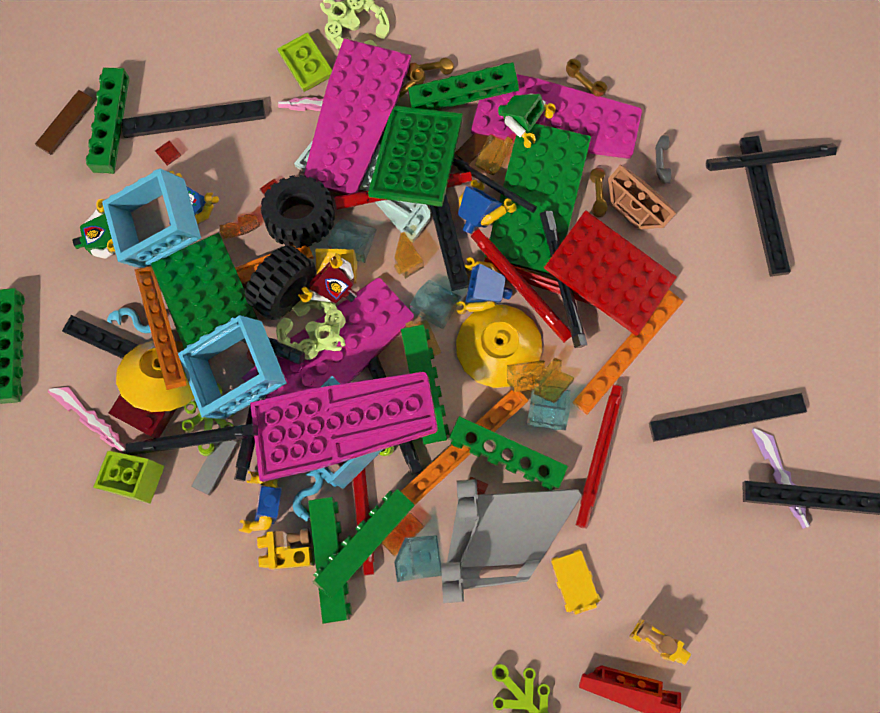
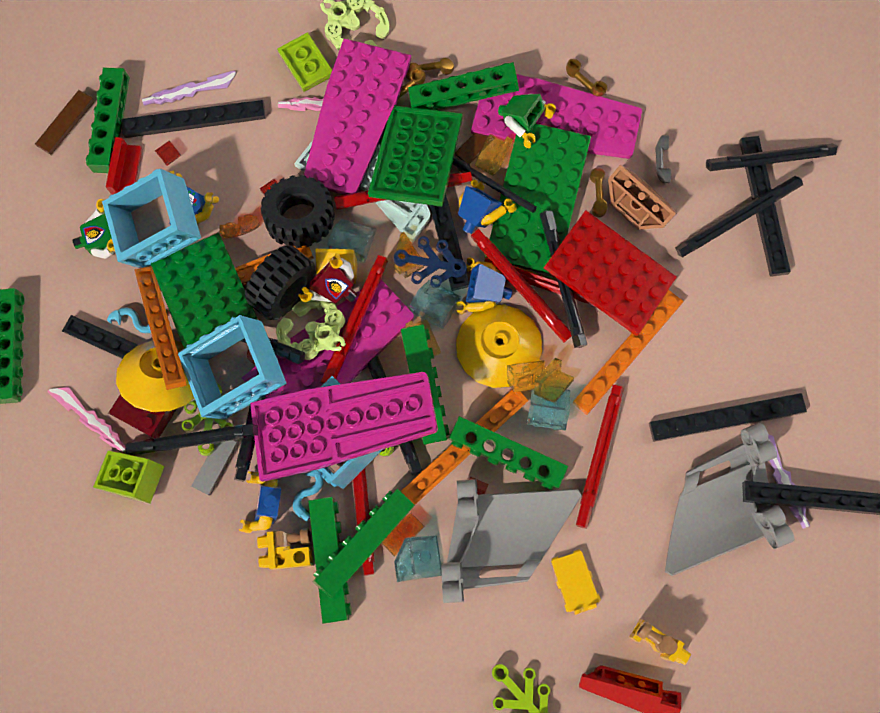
none -> red panel [105,137,142,195]
none -> lavender sword [142,71,236,106]
none -> red piece [320,255,388,384]
none -> dark blue plant [393,236,467,288]
none -> light grey panel [665,422,795,576]
none -> black piece [675,176,803,258]

